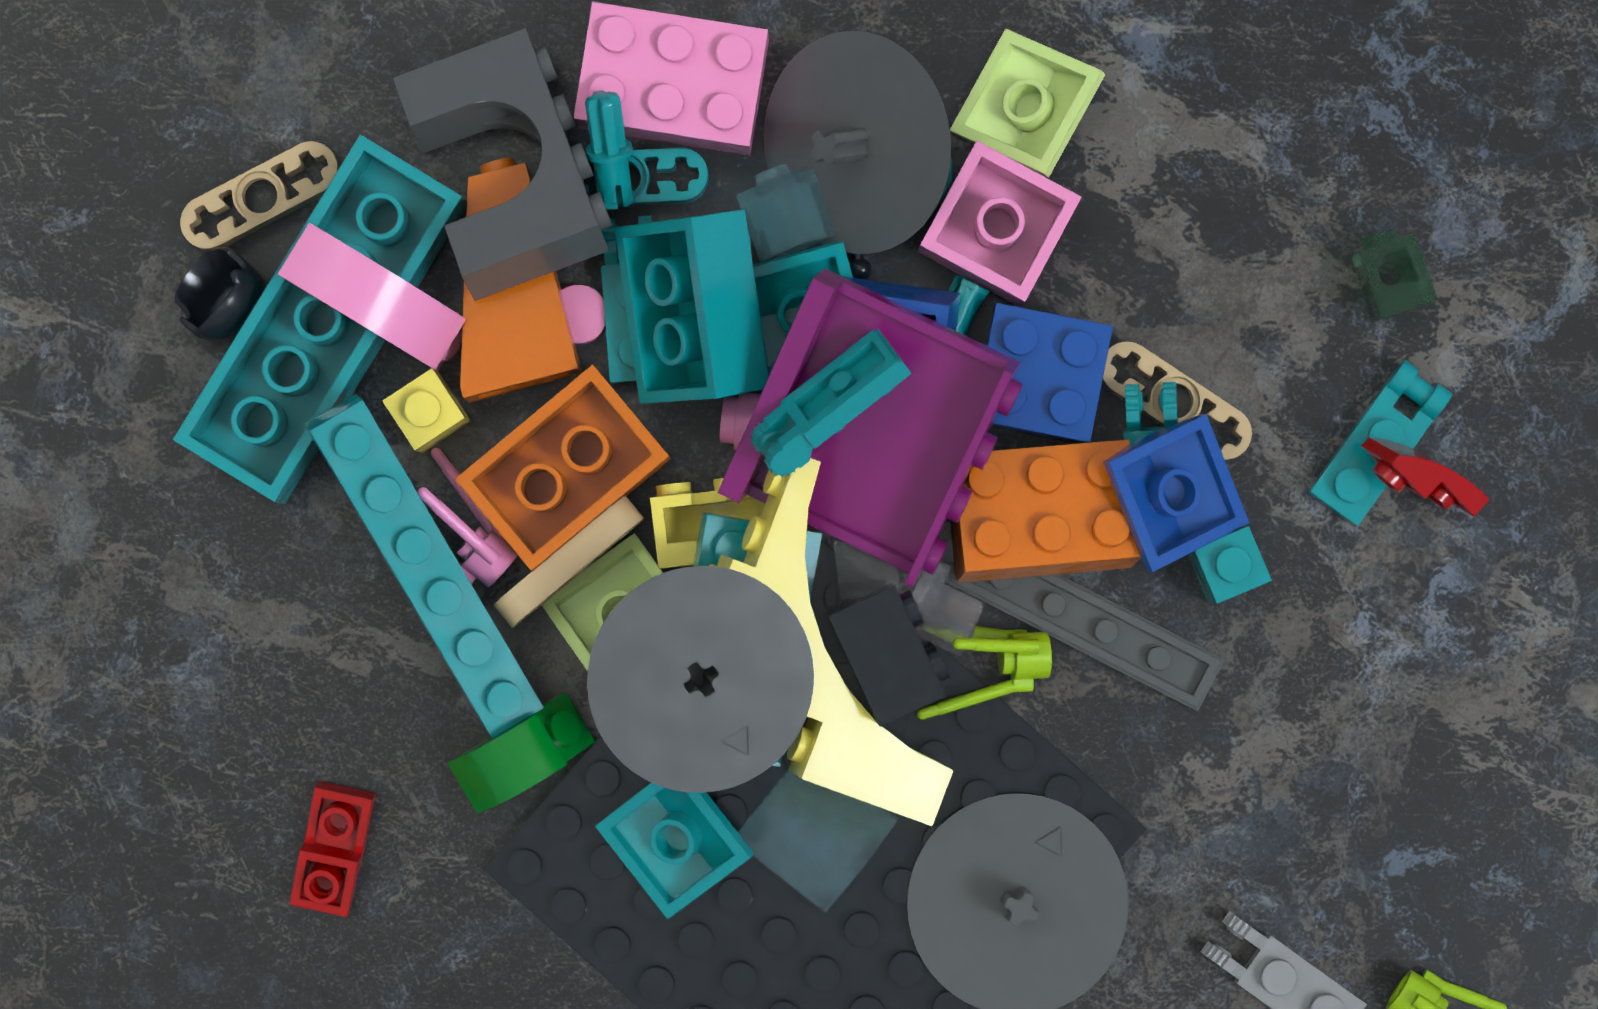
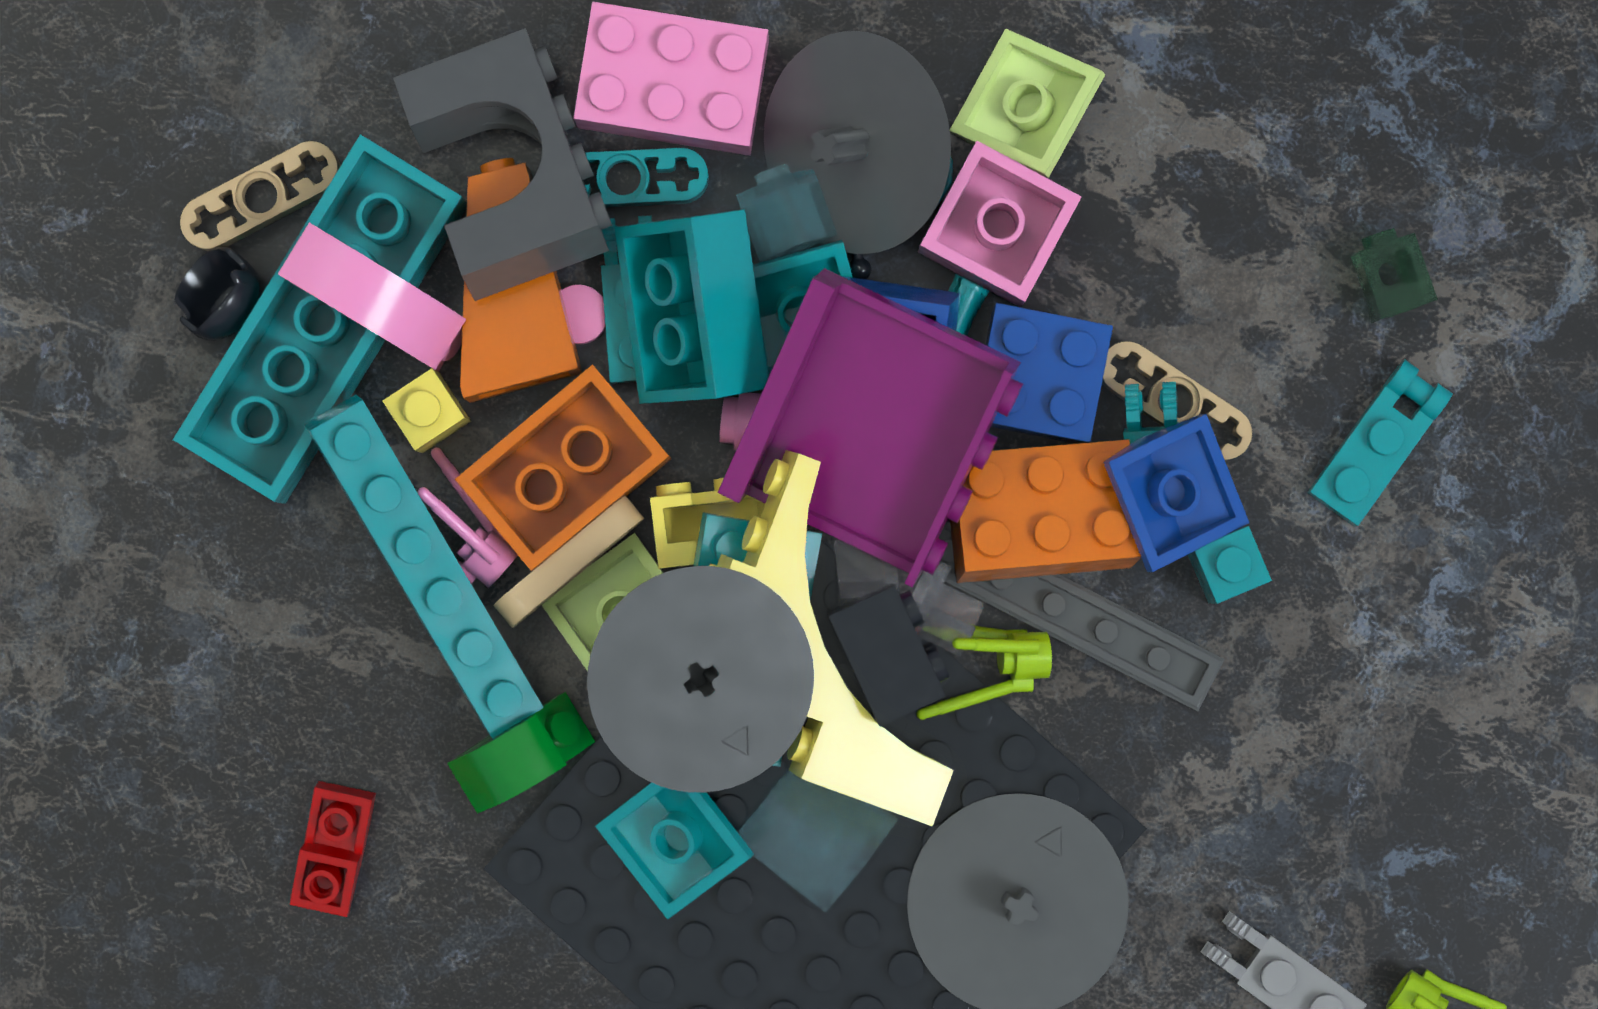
teal axle [585,90,635,209] -> none
teal hinge [750,329,912,477] -> none
red slope [1361,437,1490,517] -> none

